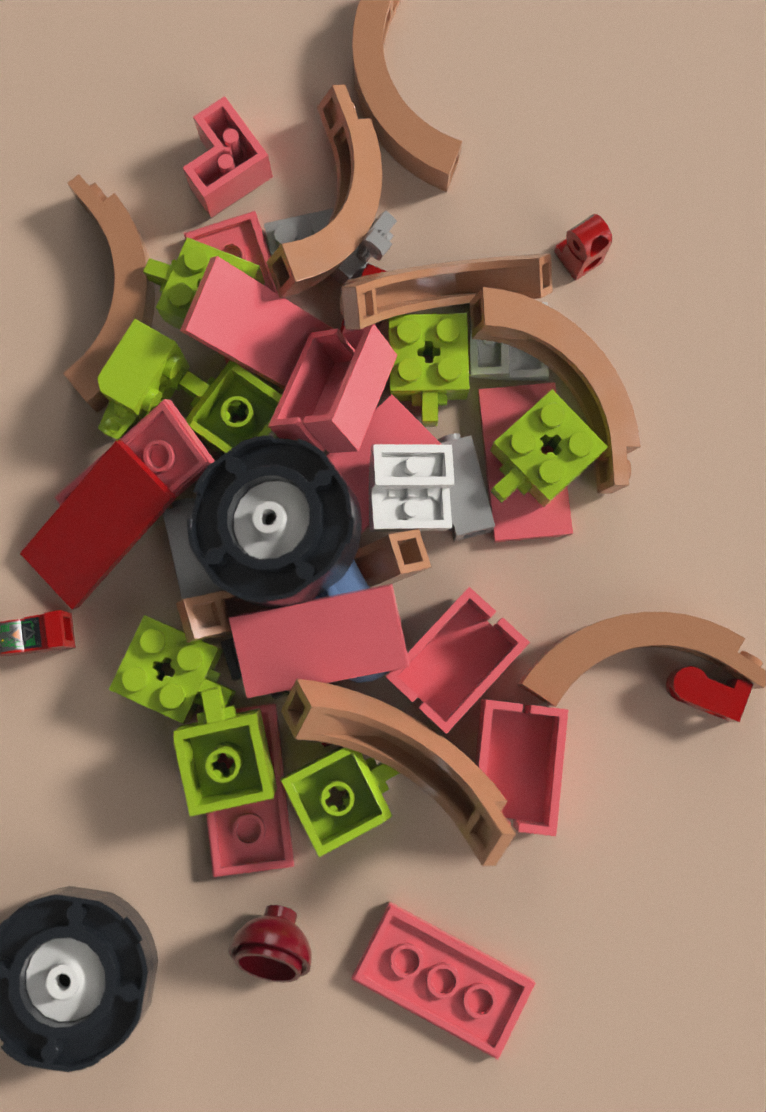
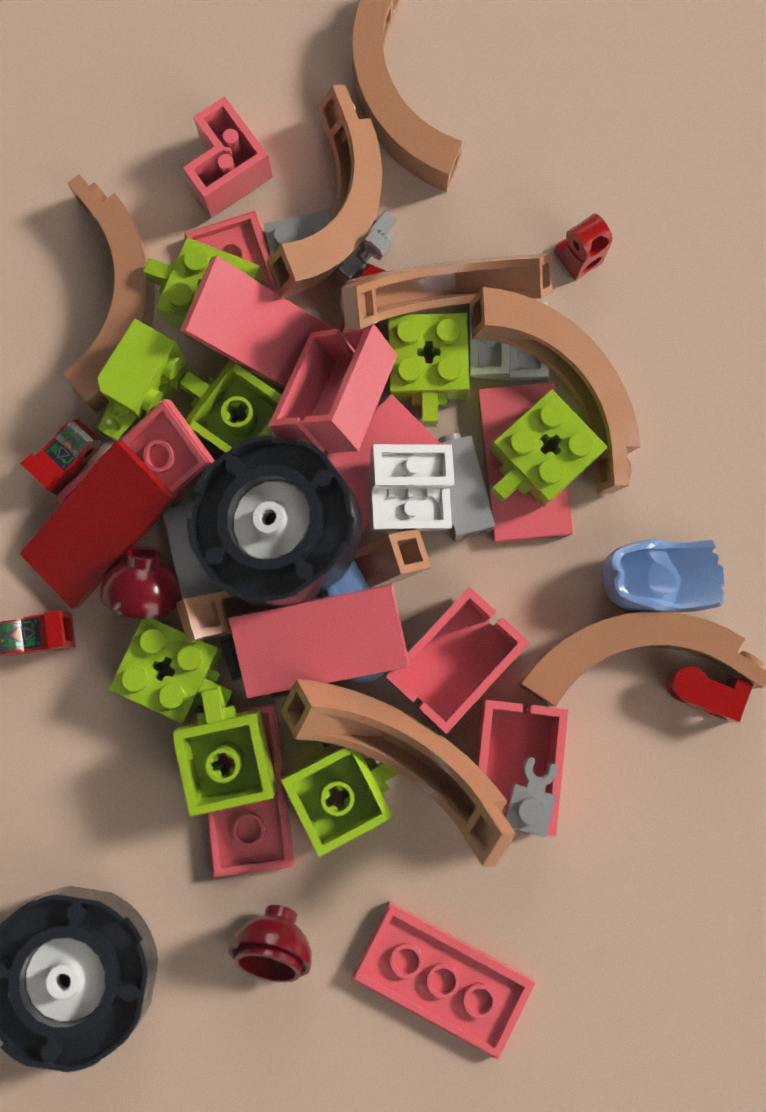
none -> red leg [20,419,102,495]
none -> dark red piece [100,547,182,619]
none -> light grey plate [504,756,557,838]
none -> medium blue hair [601,539,724,612]

